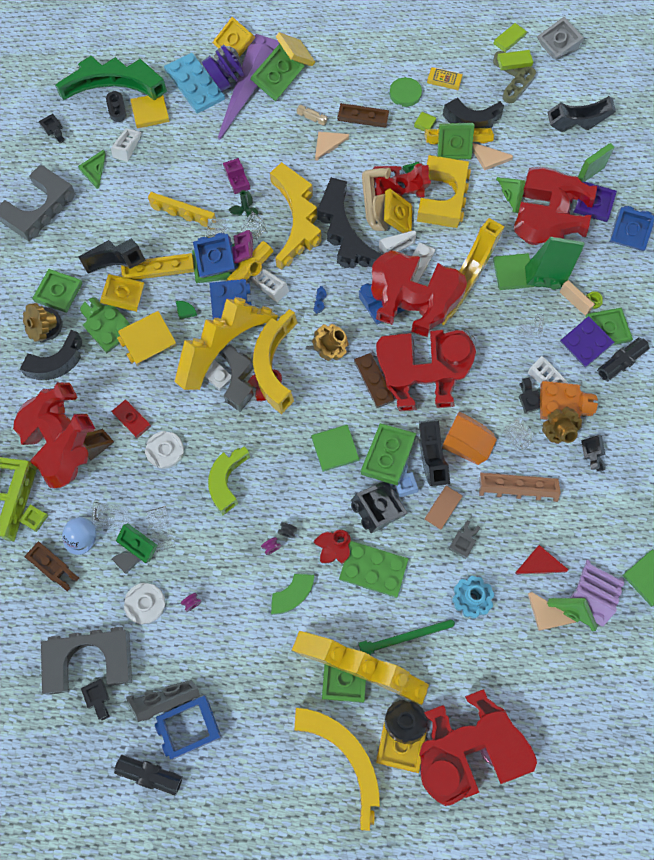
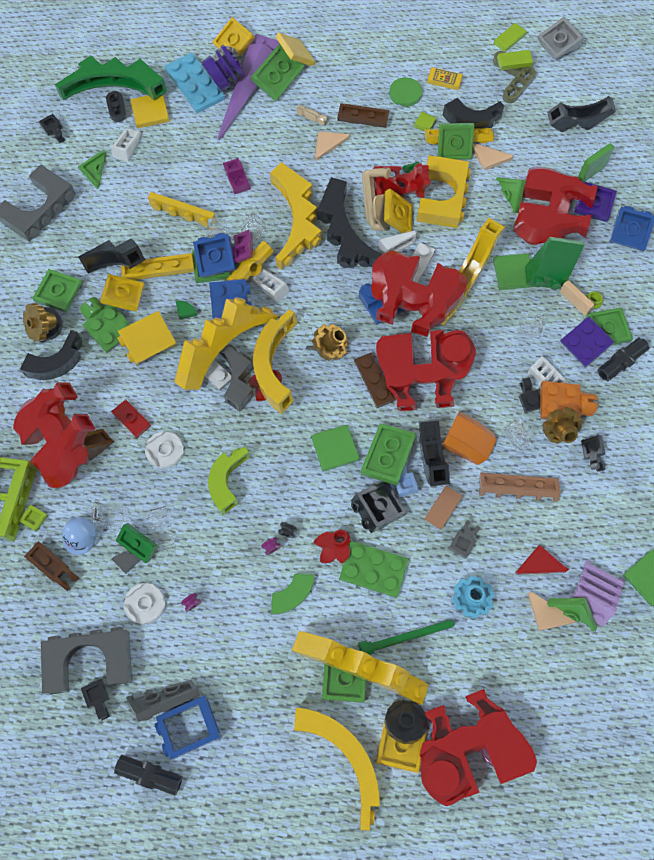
dark green plant [229,190,259,218] -> none
blue piece [313,286,327,314] -> none

